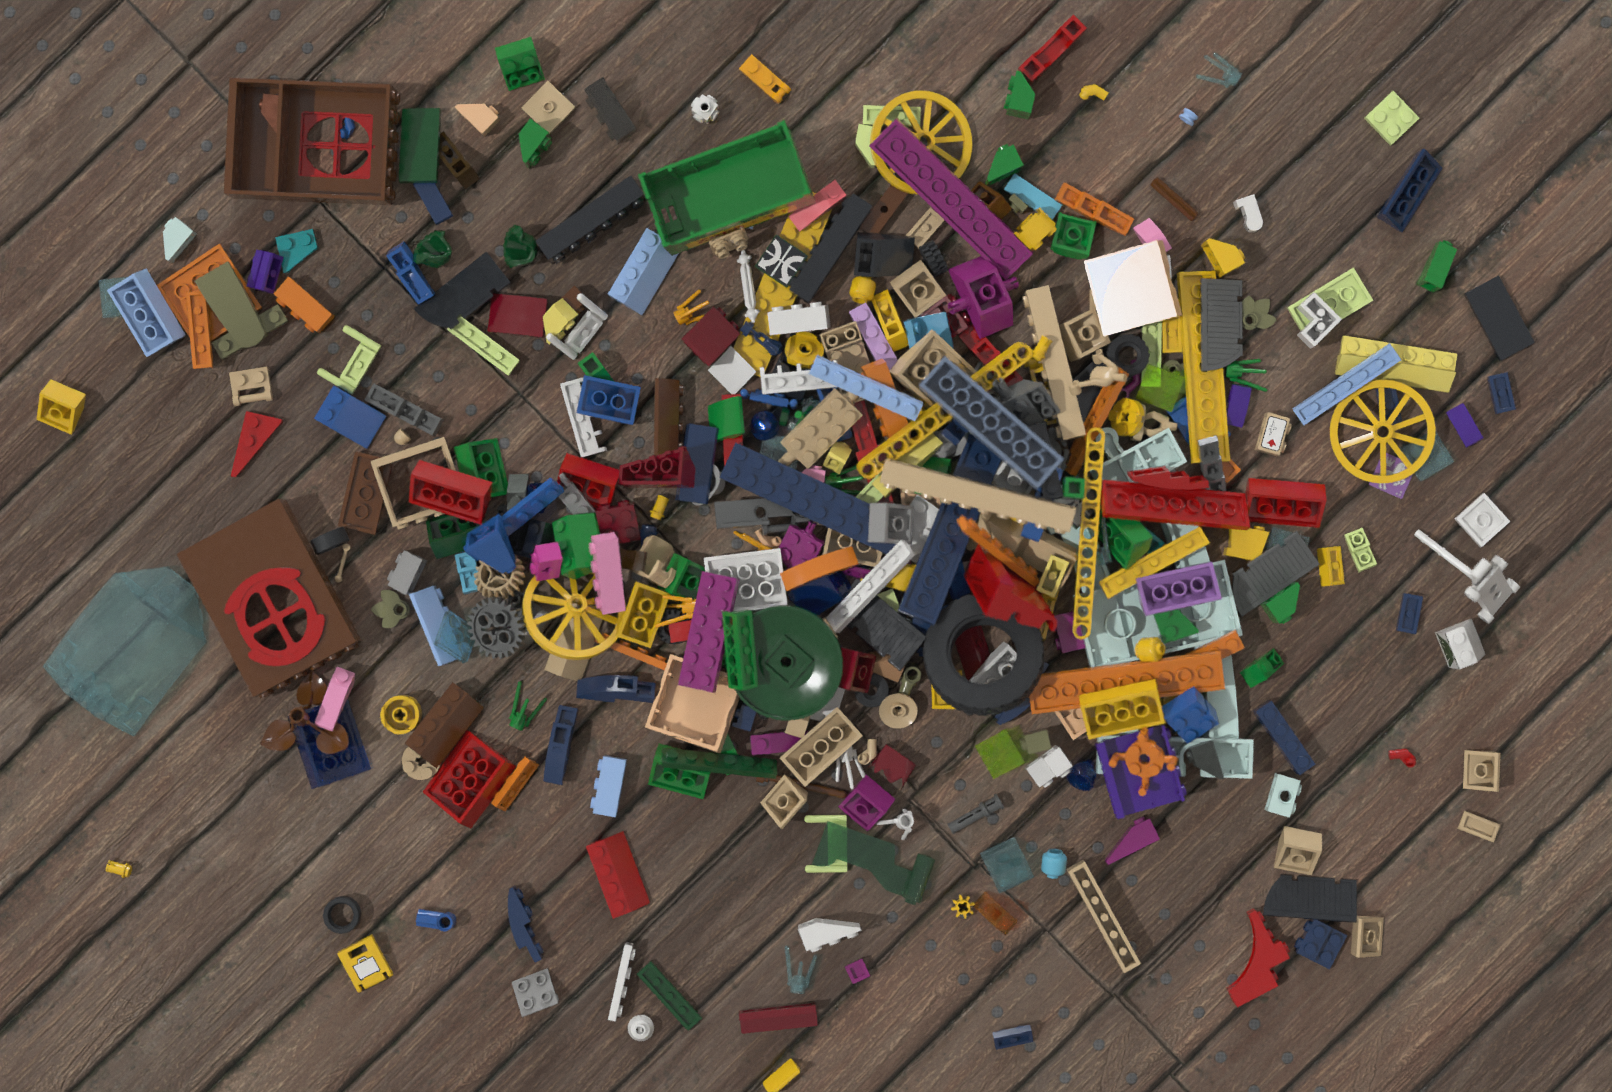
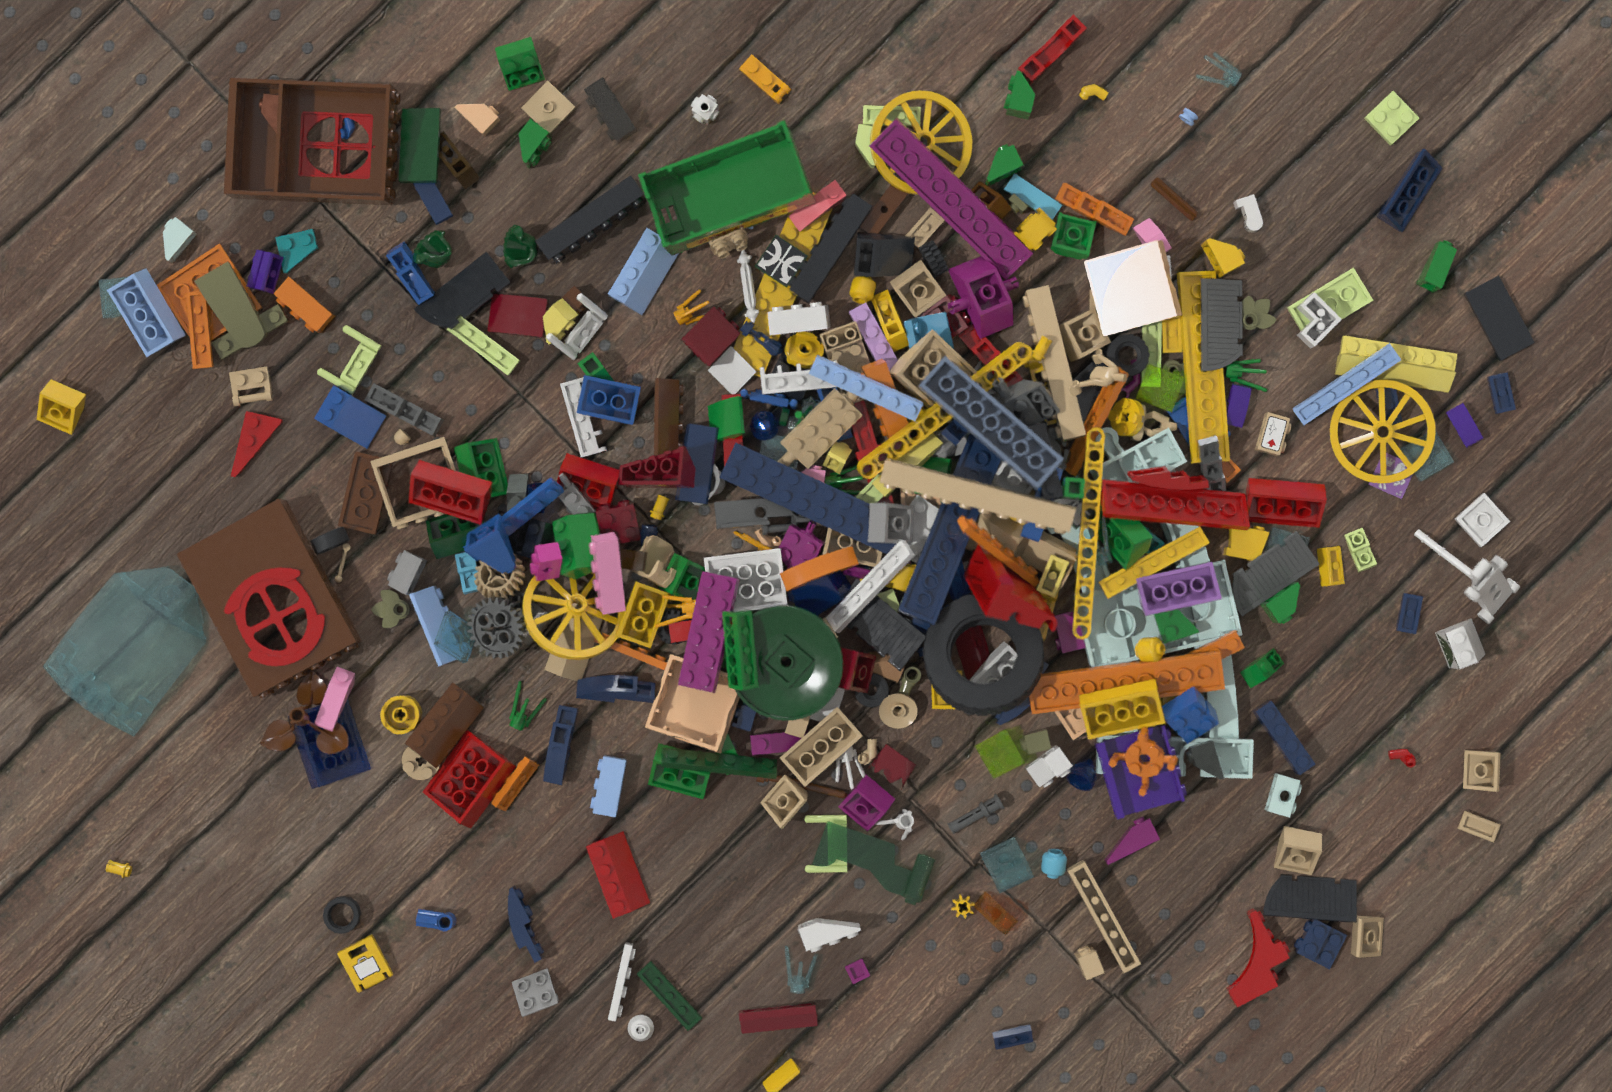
none -> tan brick [1074,945,1105,980]

